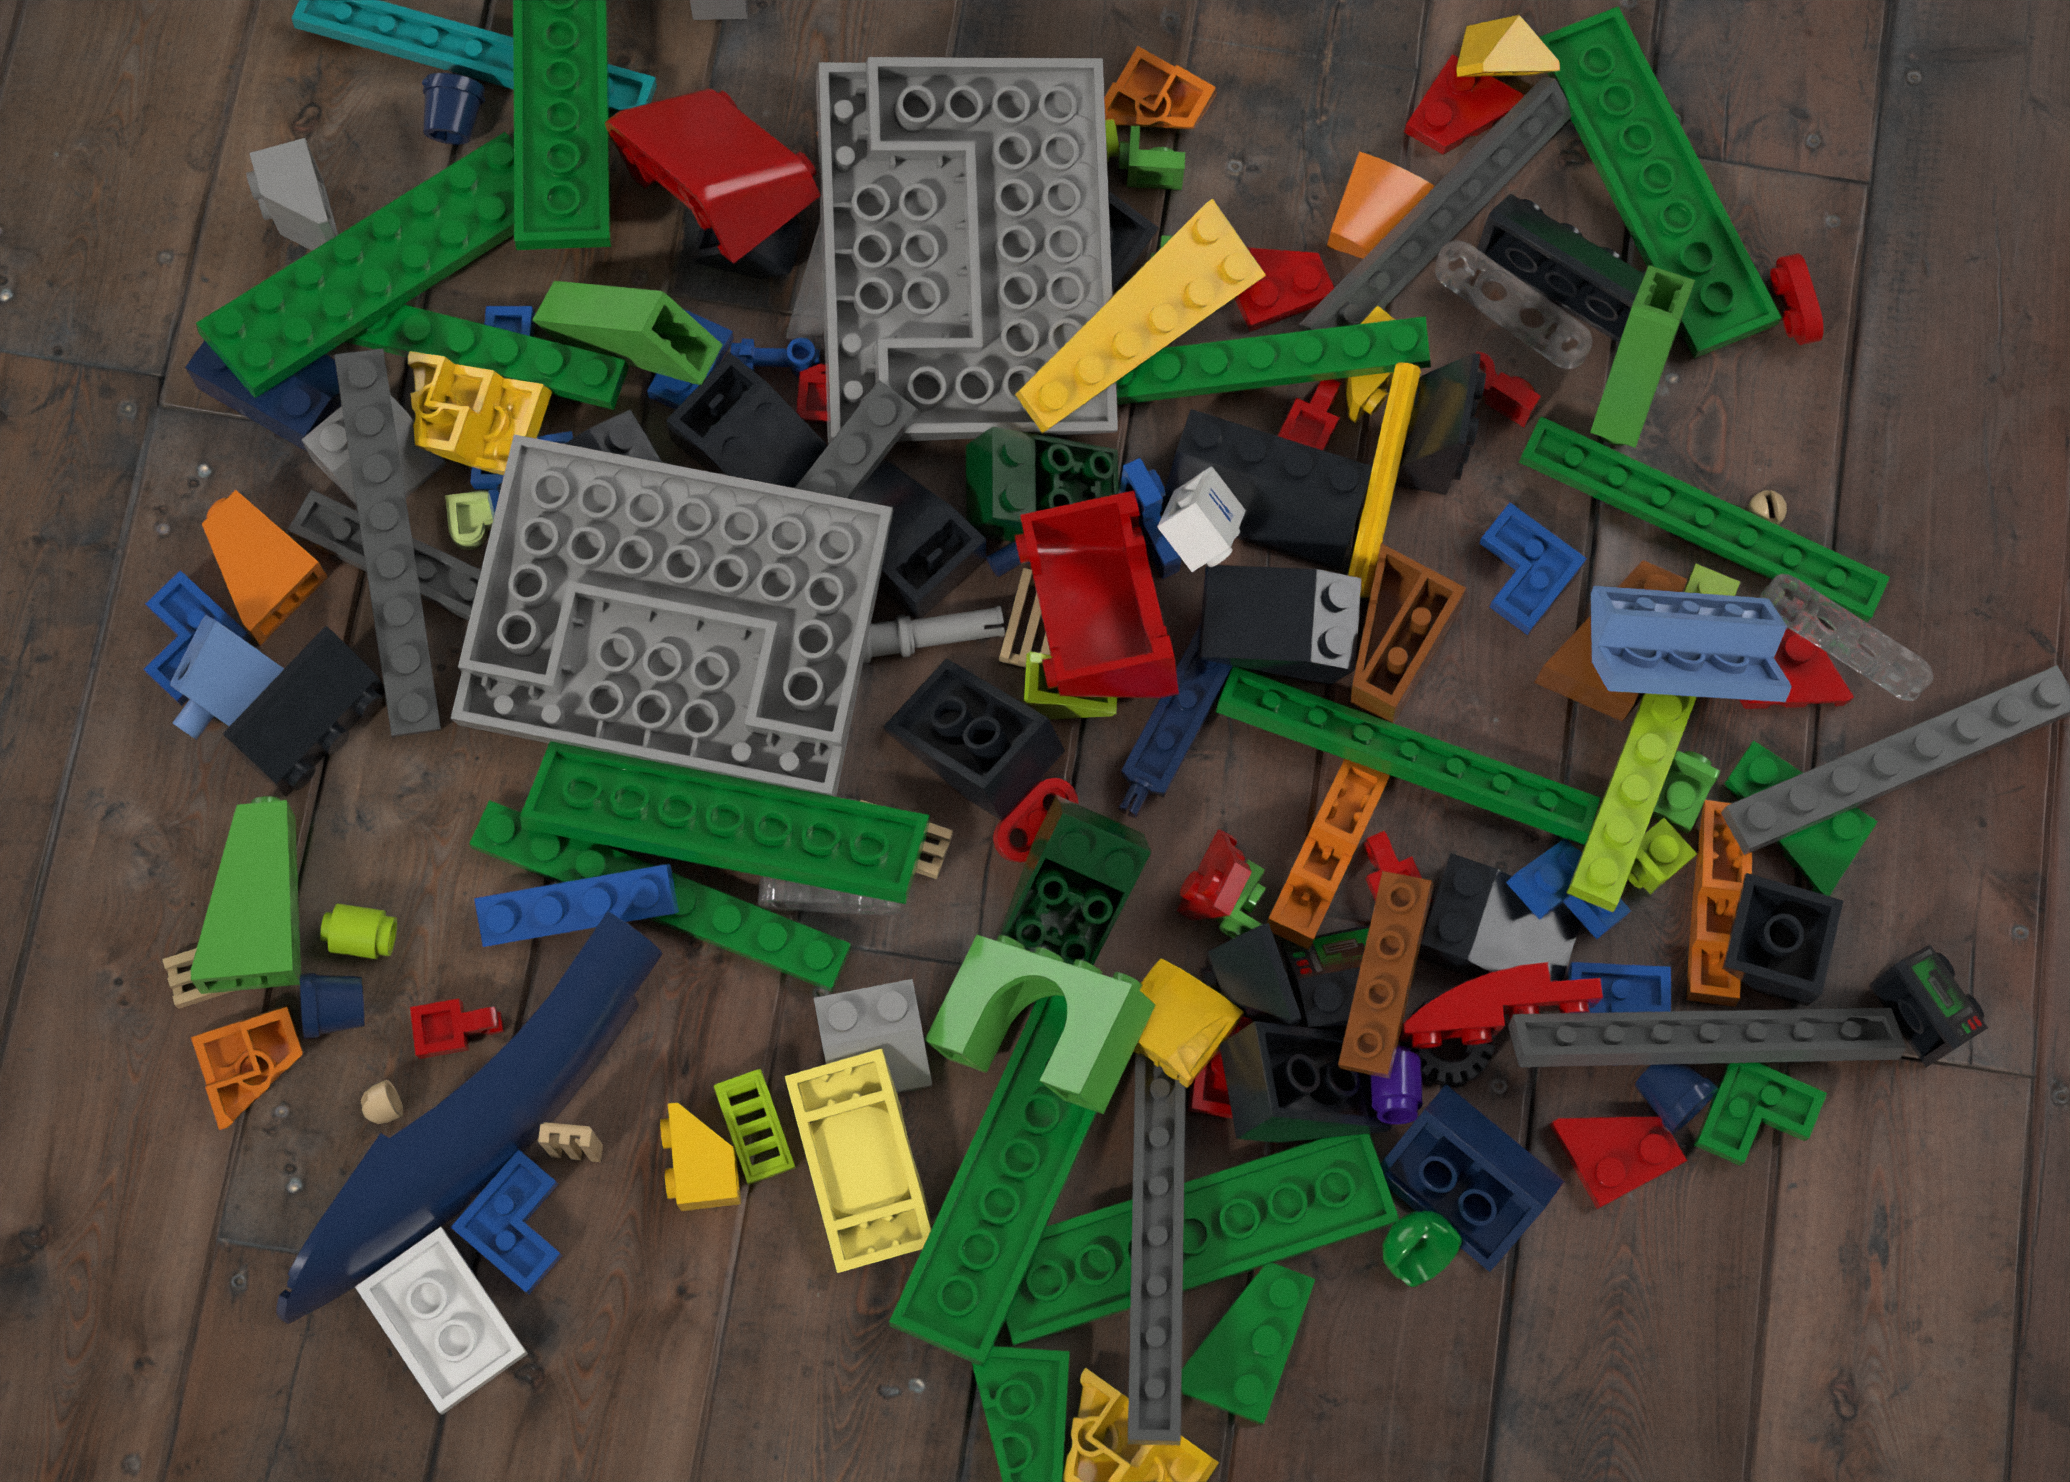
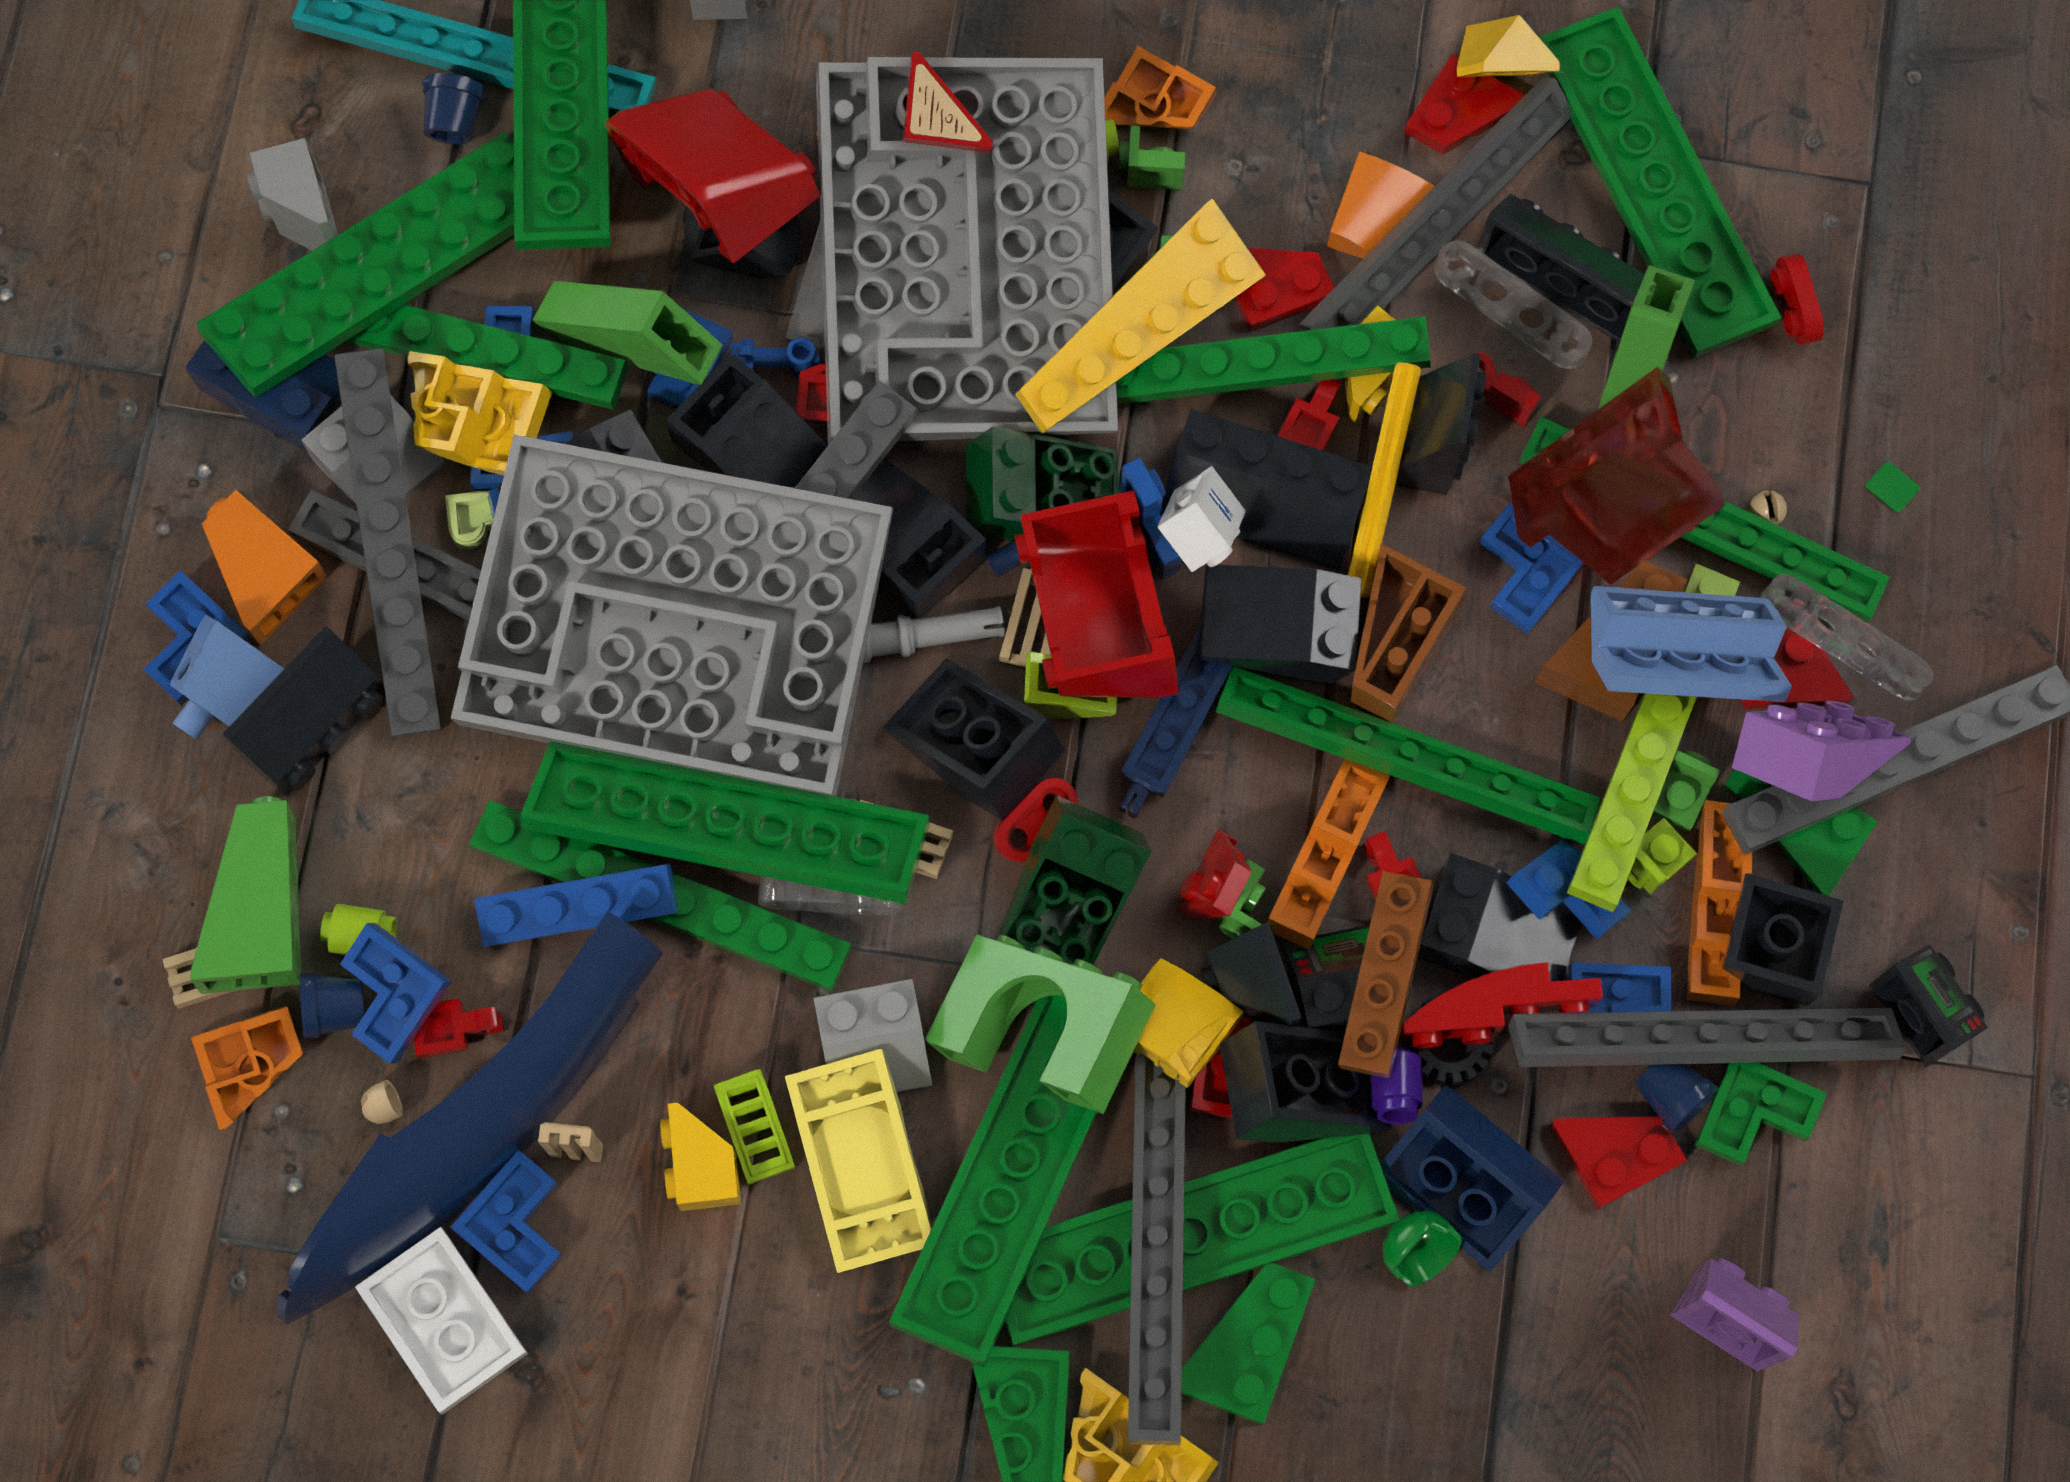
none -> blue plate [340,922,451,1064]
none -> tile [903,52,993,153]
none -> clear red windscreen [1508,367,1725,585]
none -> medium lavender slope [1670,1258,1799,1371]
none -> medium lavender slope [1732,701,1912,801]
none -> green sticker [1865,461,1920,513]

